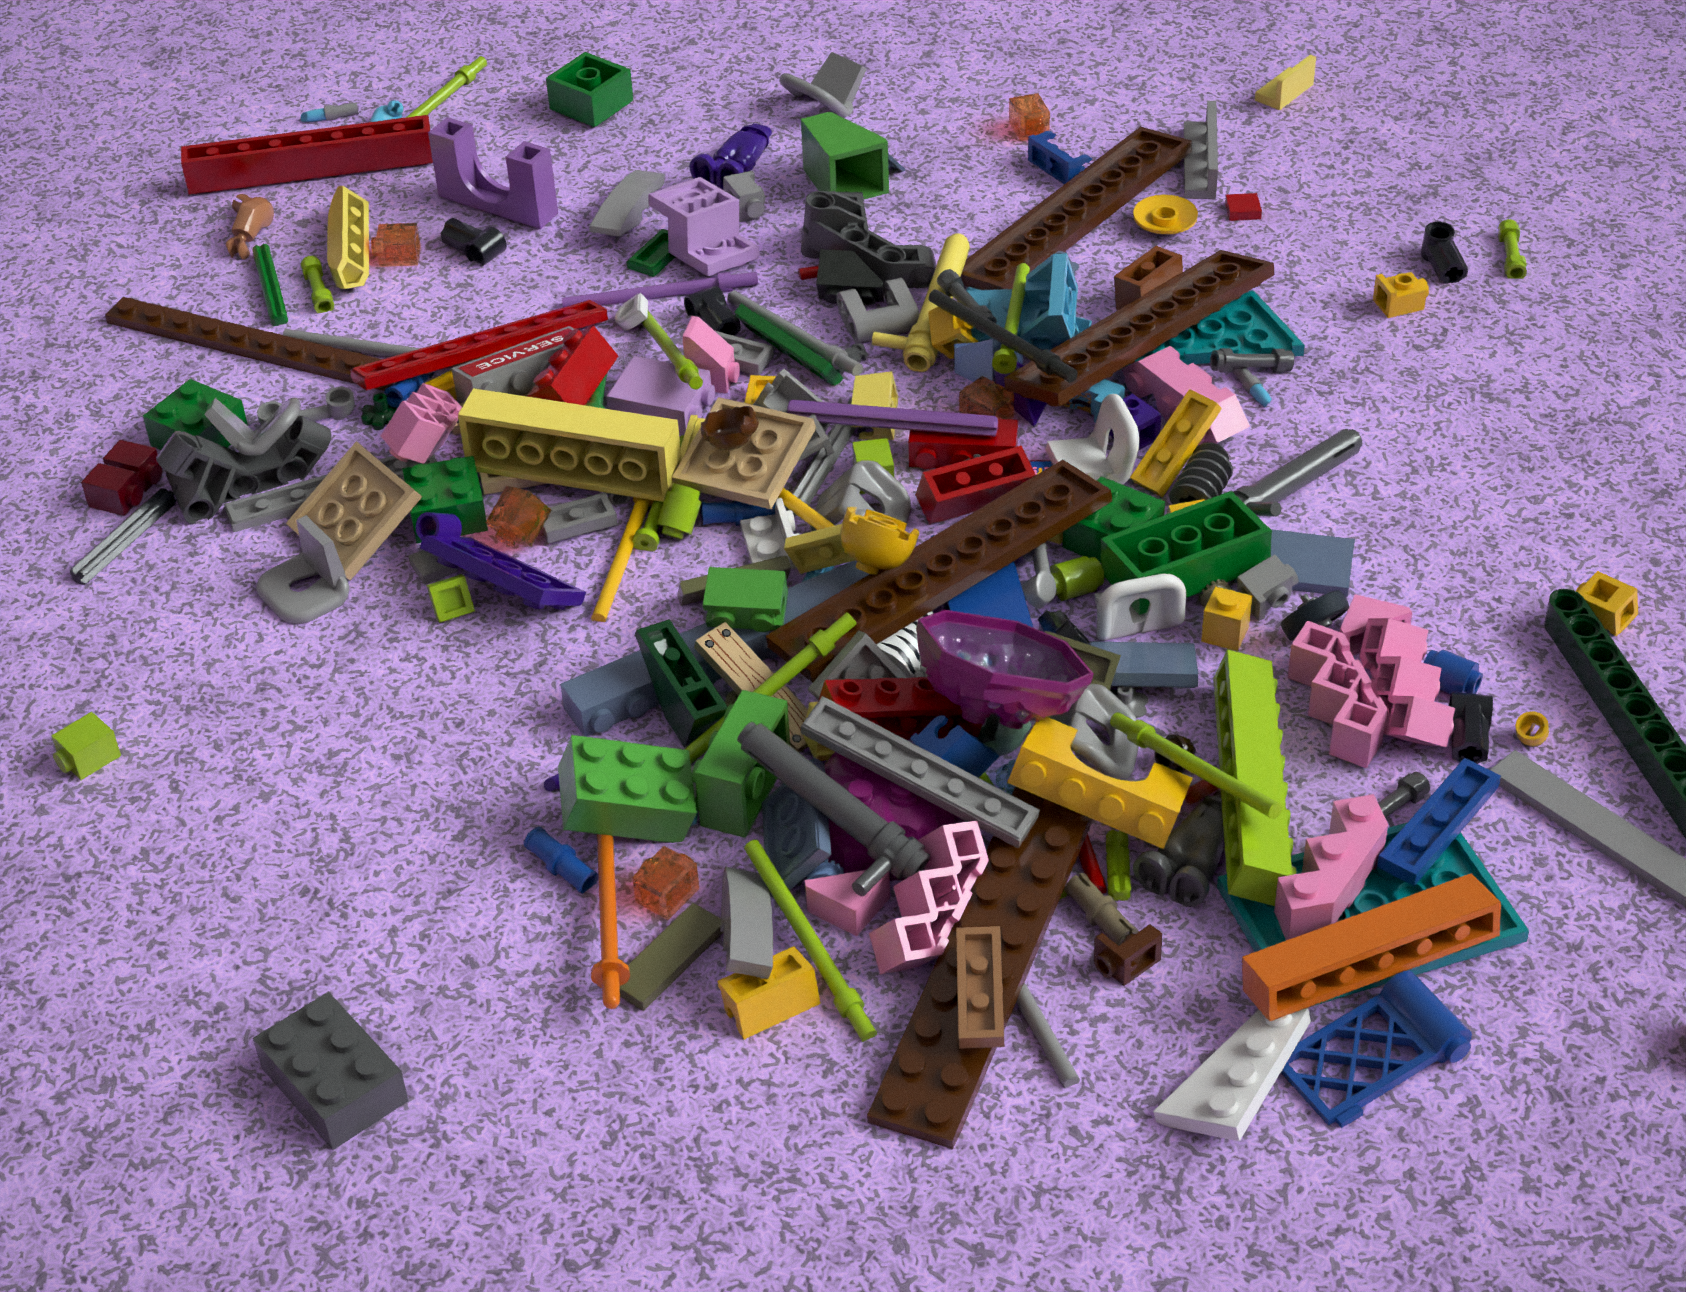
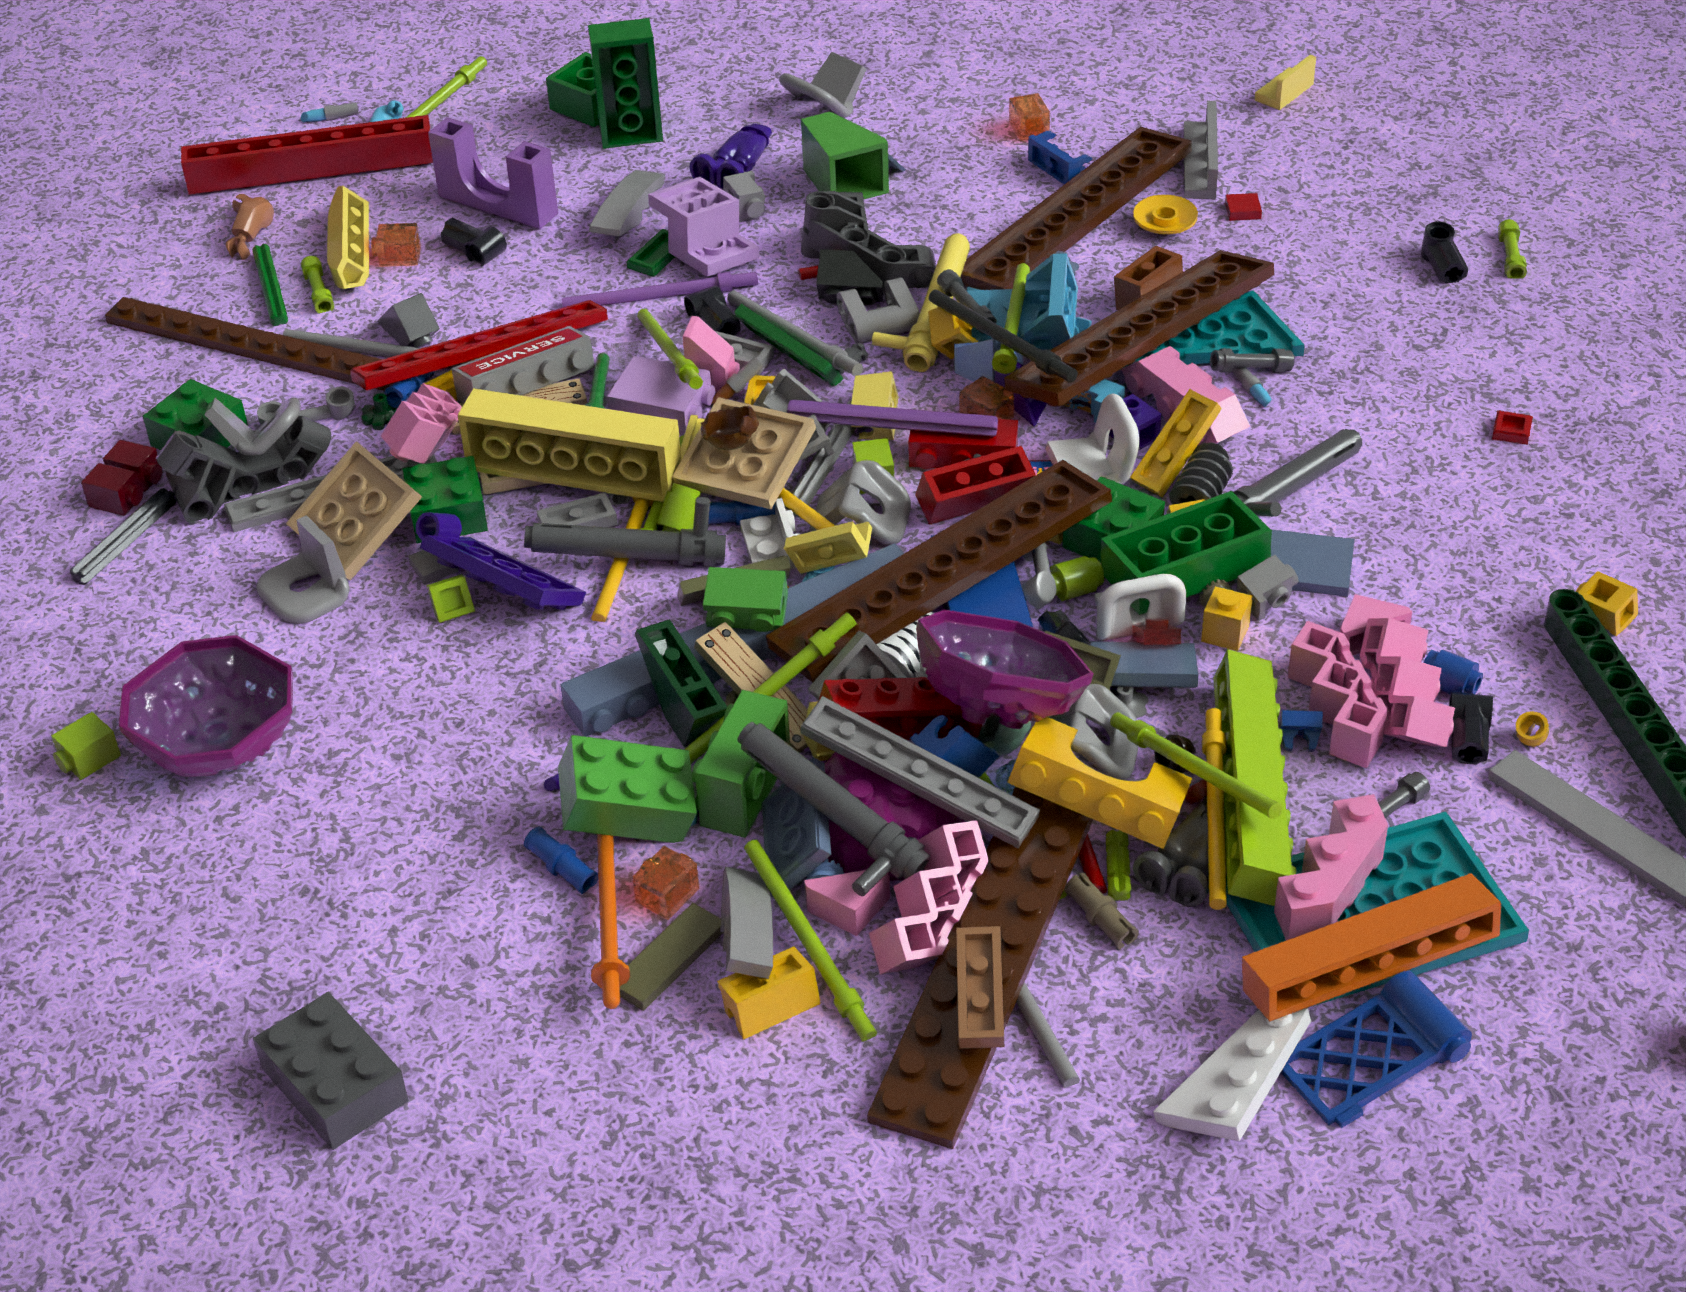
clear orange brick [485,486,552,547] -> none
red brick [527,325,619,405] -> none
white tile [615,293,648,331] -> none
yellow cylinder [840,507,919,575] -> none
reddish brown bracket [1094,924,1162,986] -> none
black wheel [1280,590,1350,641] -> none
yellow brick [1373,272,1429,318] -> none
blue plate [1377,758,1501,886] -> none
none -> clear light blue rock [119,635,293,777]
none -> dark grey slope [377,293,440,348]
none -> dark grey cylinder [524,497,726,567]
none -> green brick [588,18,663,149]
none -> light grey piece [711,357,764,405]
none -> clear red plate [1132,618,1181,645]
none -> yellow bar [1202,708,1227,910]
none -> blue tile [1279,710,1323,752]
none -> red tile [1492,411,1533,445]

